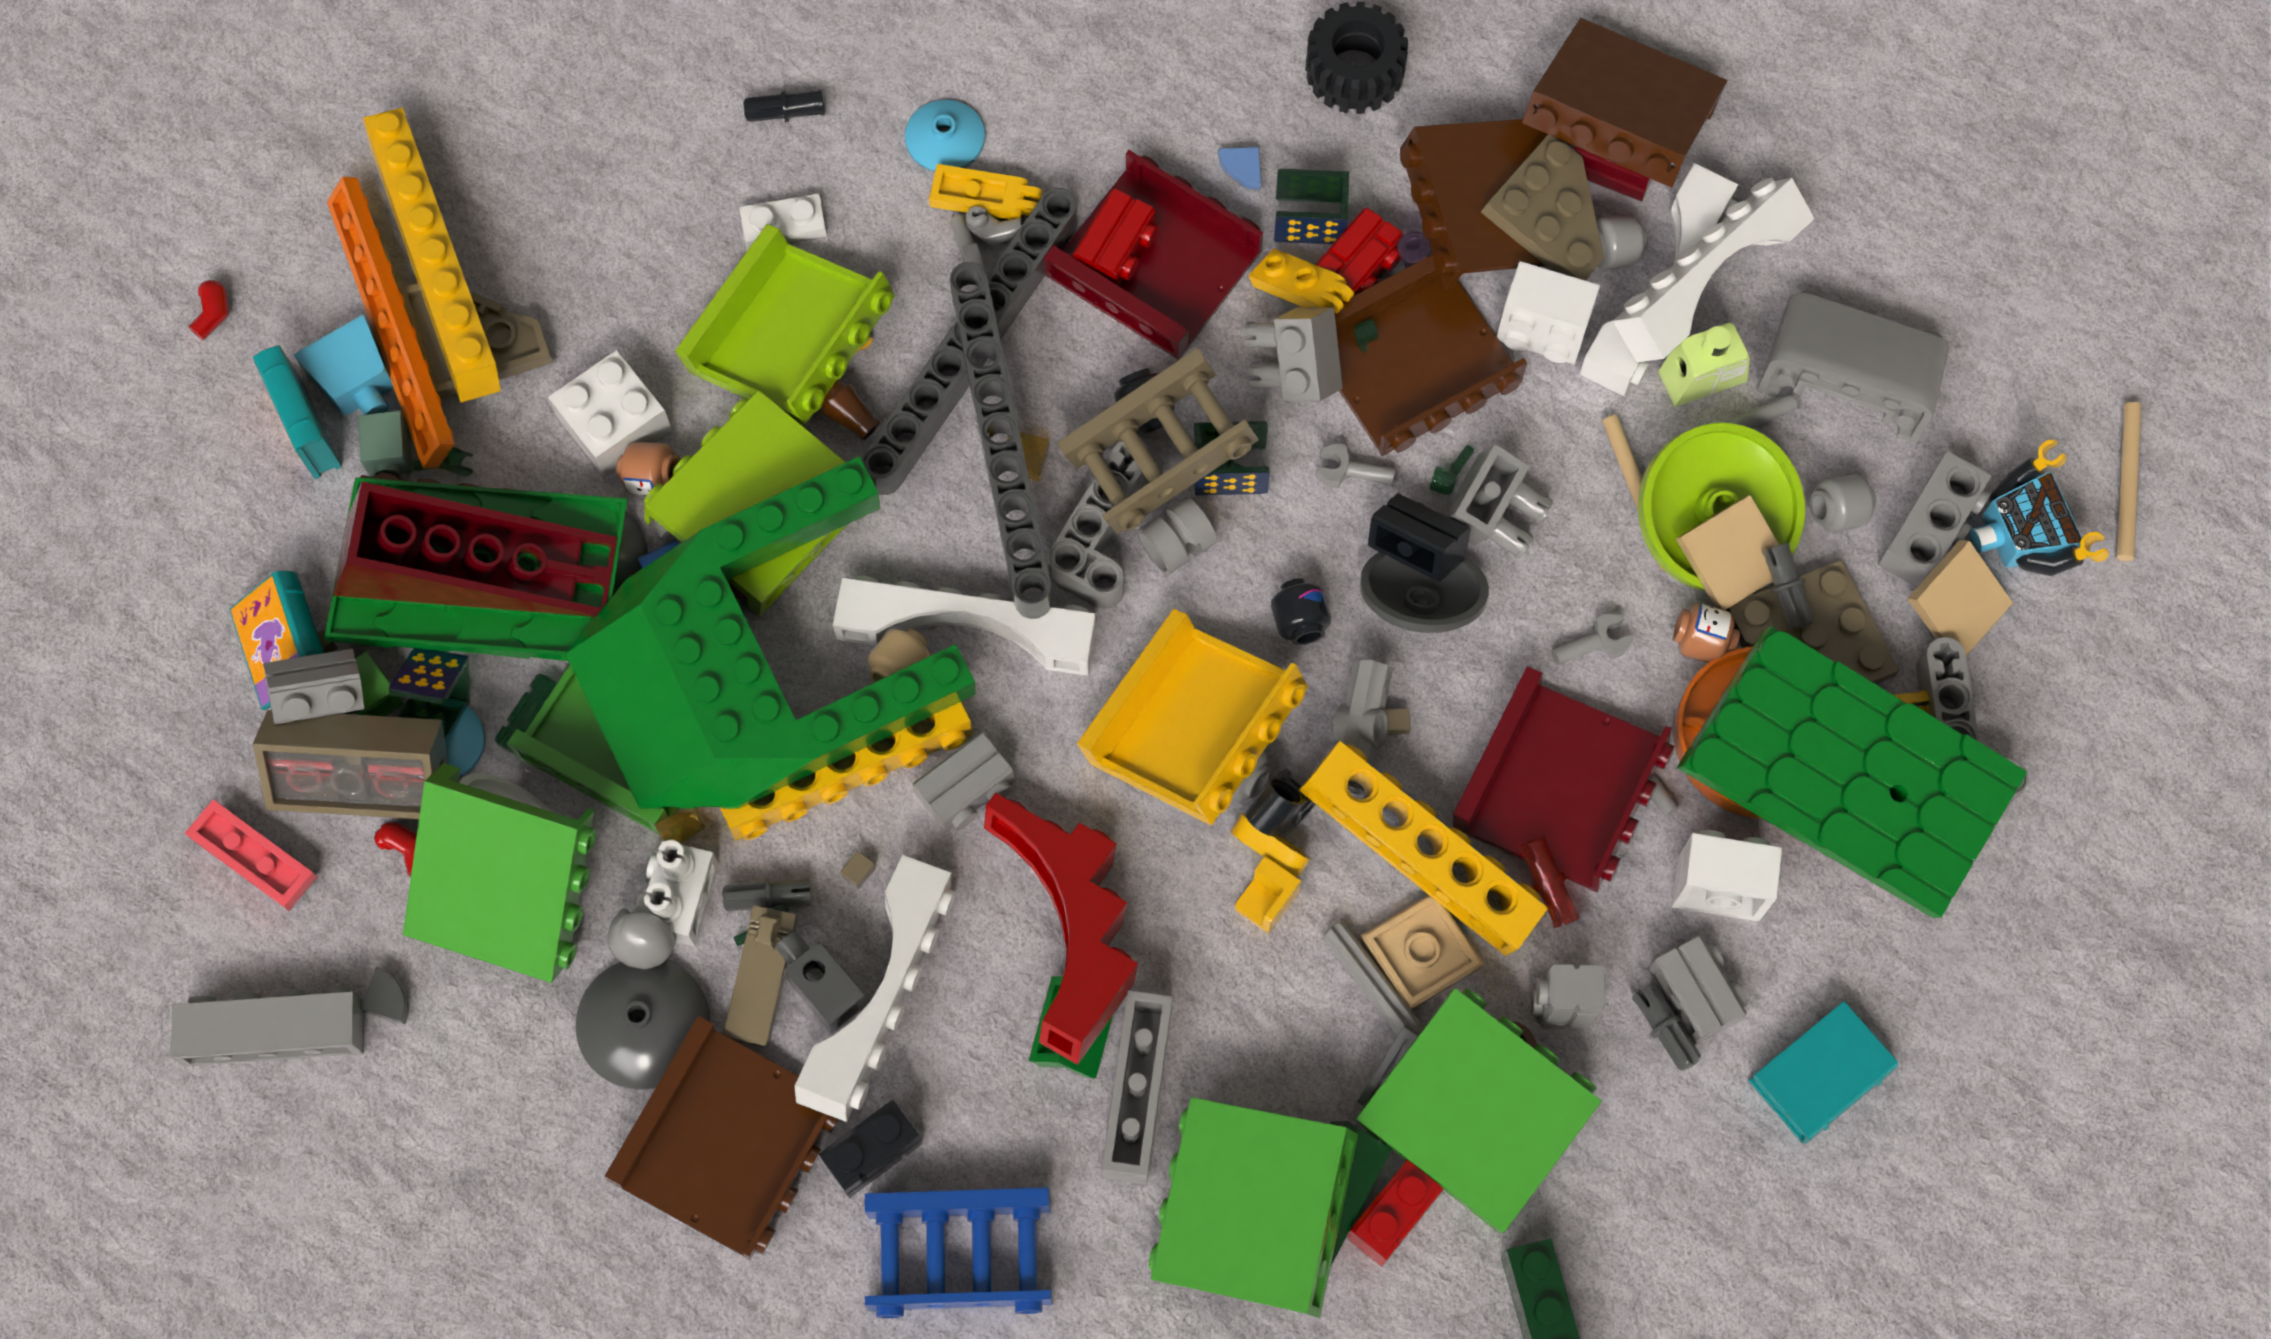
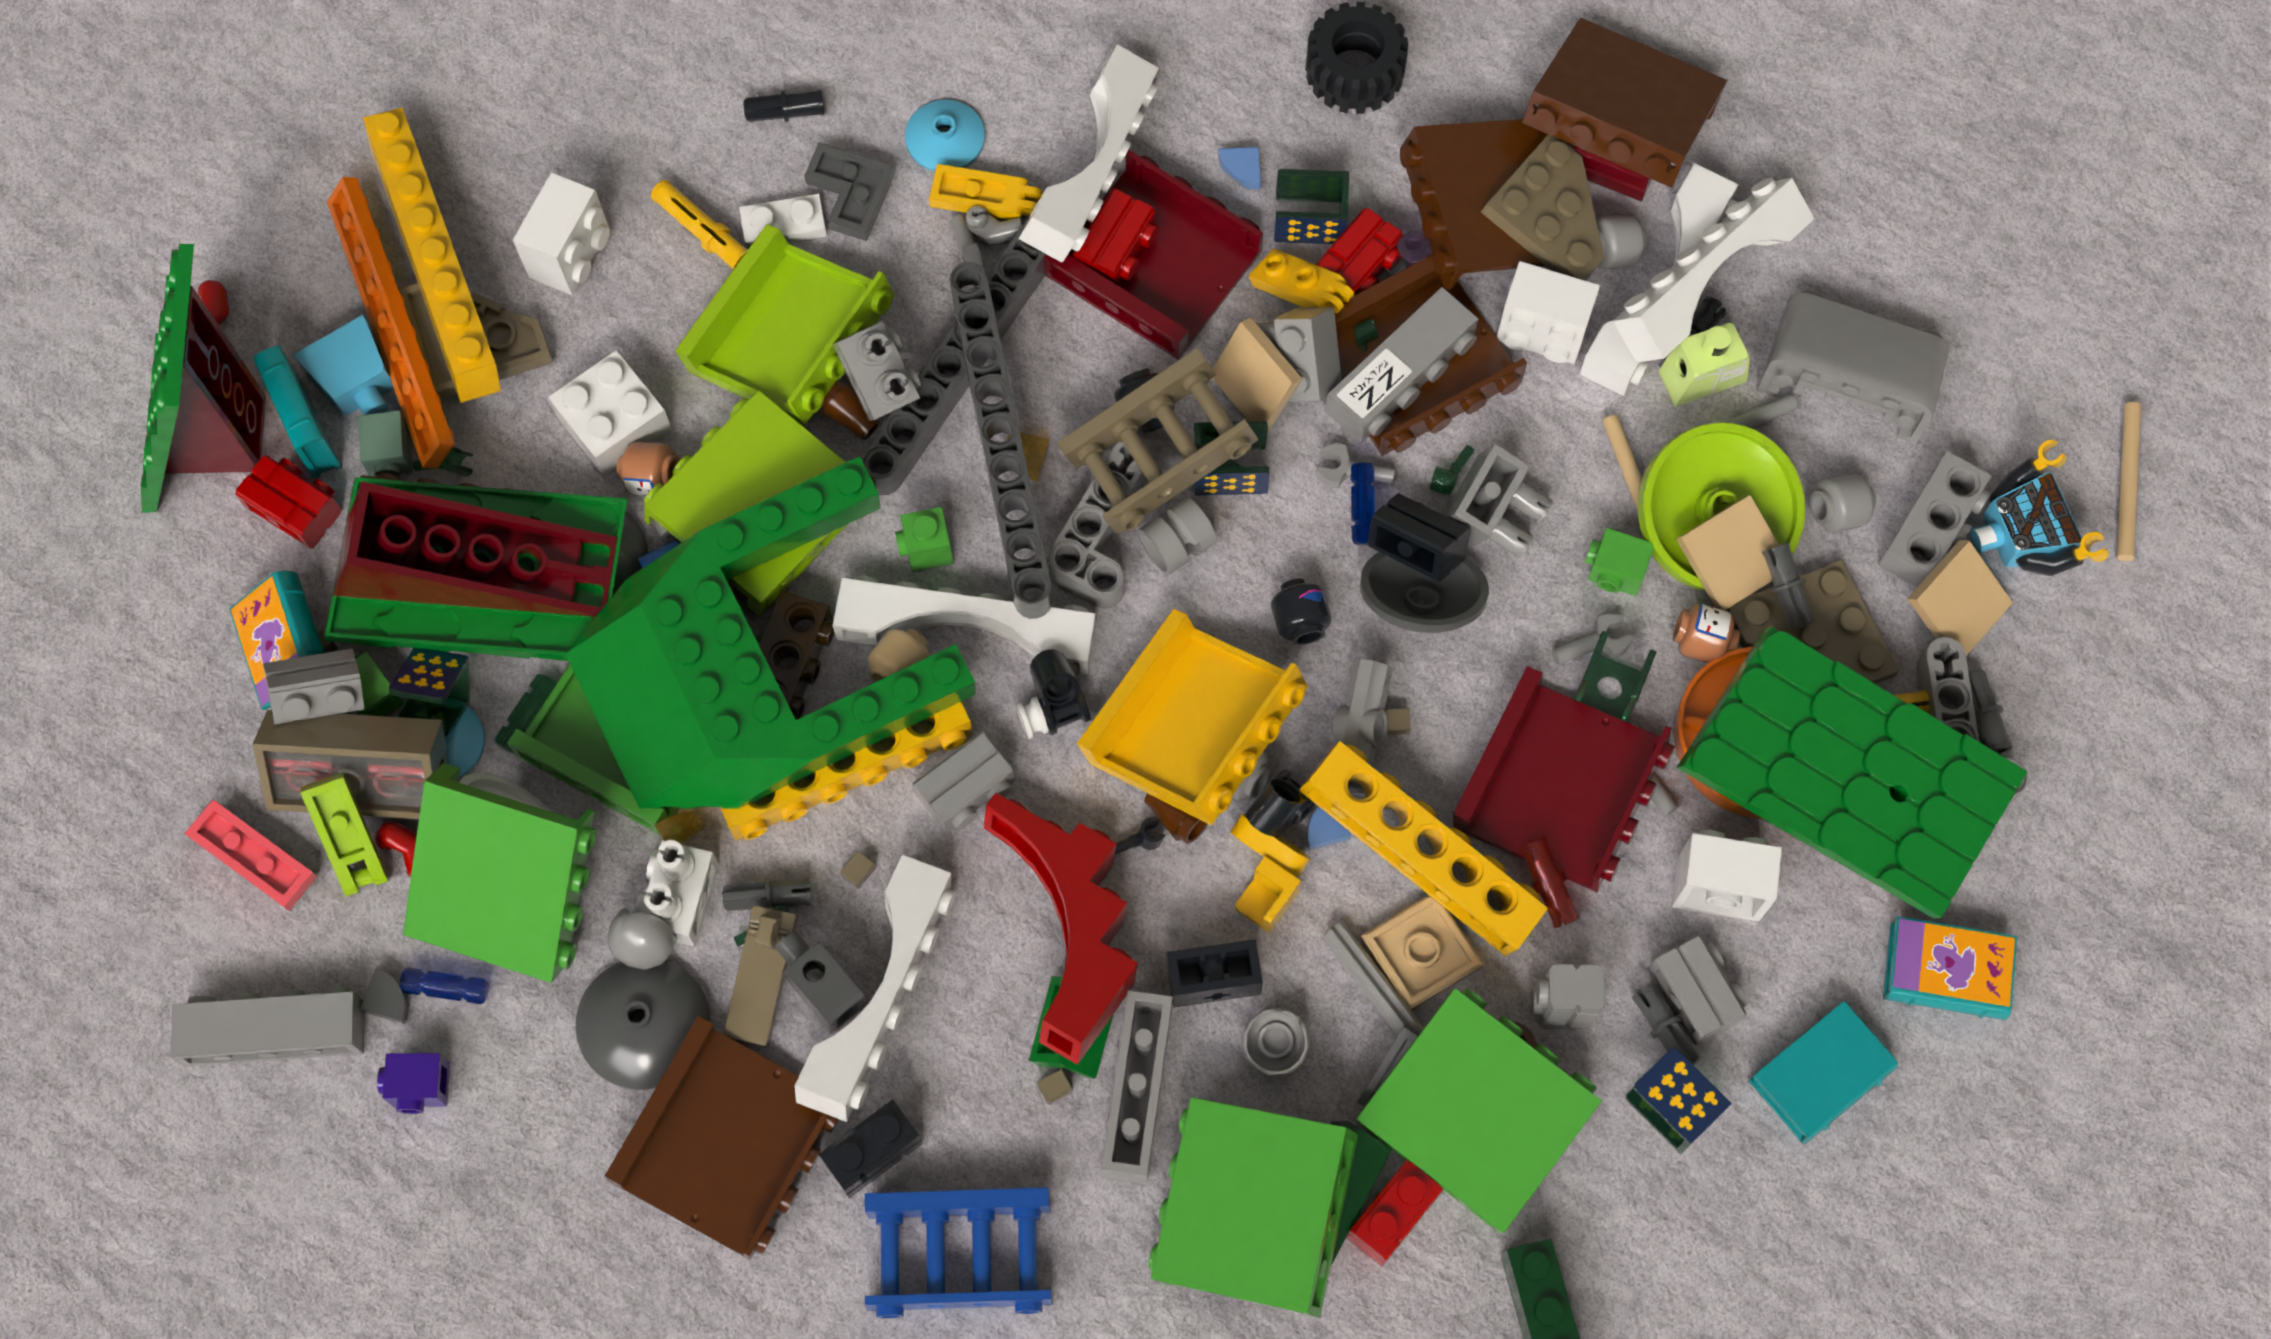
none -> dark red piece [141,244,266,513]
none -> red brick [235,455,341,549]
none -> lime plate [300,771,390,897]
none -> dark purple brick [377,1053,450,1114]
none -> clear blue axle [400,967,489,1004]
none -> white brick [513,172,610,295]
none -> yellow pin [650,179,748,270]
none -> dark brown brick [759,590,835,720]
none -> dark grey plate [804,142,895,241]
none -> light grey brick [833,321,921,421]
none -> bright green brick [895,507,953,572]
none -> white bush [1015,697,1049,740]
none -> white arch [1019,45,1159,263]
none -> black piece [1030,649,1091,735]
none -> dark tan piece [1037,1069,1073,1105]
none -> black hand [1115,817,1165,855]
none -> reddish brown cone [1144,793,1208,844]
none -> black brick [1166,939,1263,1008]
none -> tan tile [1212,318,1302,431]
none -> light grey hair [1242,1007,1311,1076]
none -> medium blue tile [1307,807,1351,850]
none -> light grey brick [1325,287,1478,443]
none -> clear blue axle [1351,462,1375,545]
none -> clear green piece [1574,630,1657,722]
none -> bright green brick [1585,527,1654,596]
none -> dark blue piece [1625,1048,1732,1155]
none -> black pin [1688,297,1727,337]
none -> piece [1883,916,2017,1020]
none -> dark grey axle [1969,670,2013,754]

